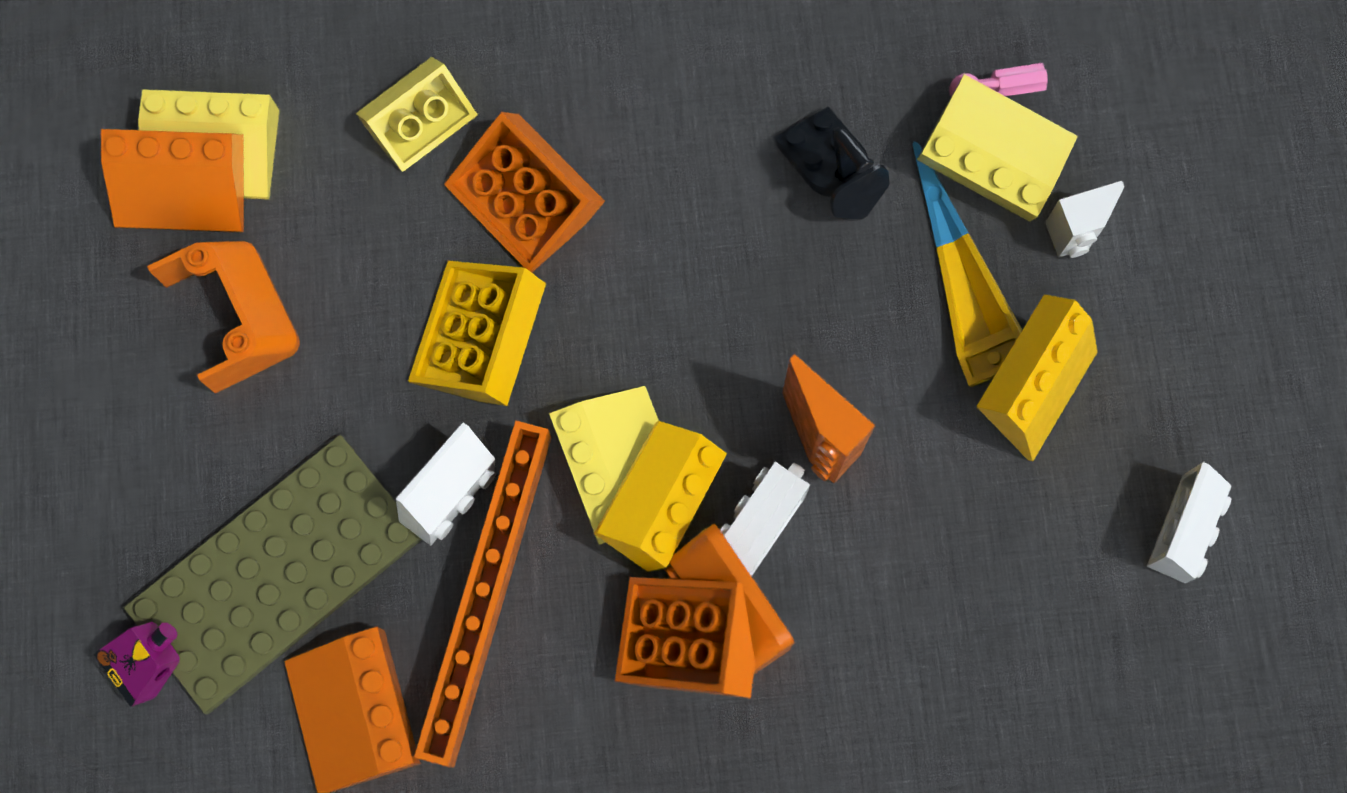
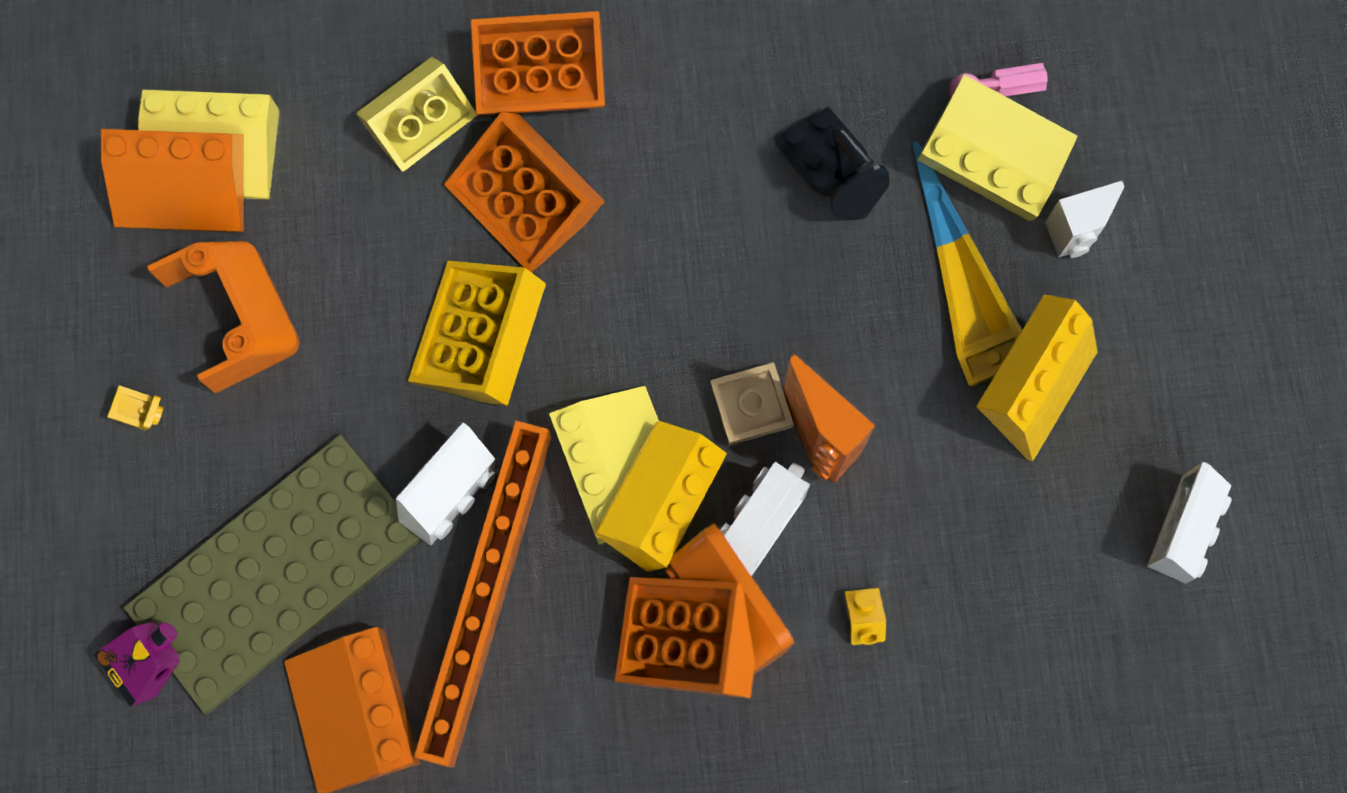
none -> yellow bracket [106,385,164,431]
none -> orange slope [471,11,605,116]
none -> tan plate [710,362,794,446]
none -> yellow bracket [845,588,886,645]

